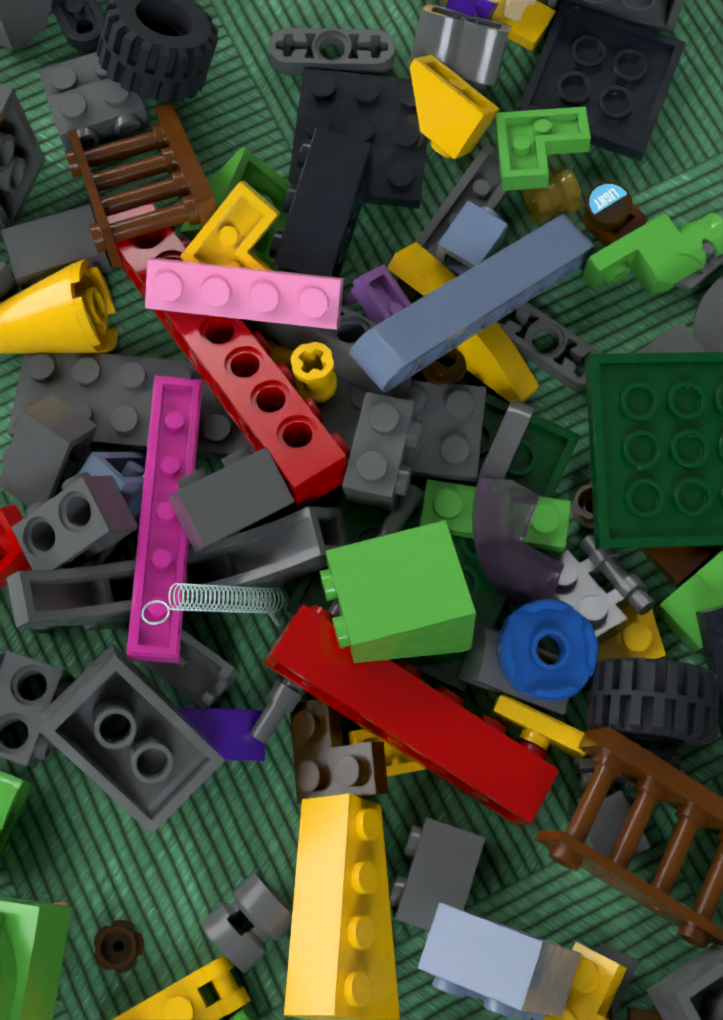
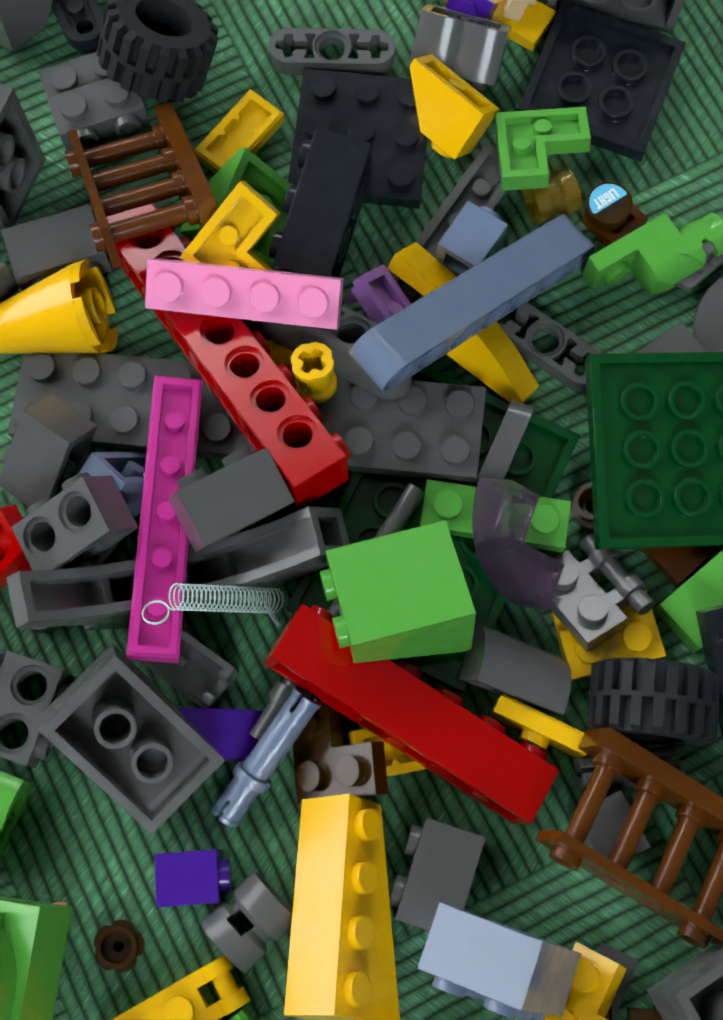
dark grey brick [342,392,423,511] -> none
dark brown plate [420,349,467,386] -> none
blue tile [496,599,599,702] -> none
none -> dark purple brick [154,849,232,908]
none -> yellow plate [194,89,285,174]
none -> sand blue pin [211,686,322,828]

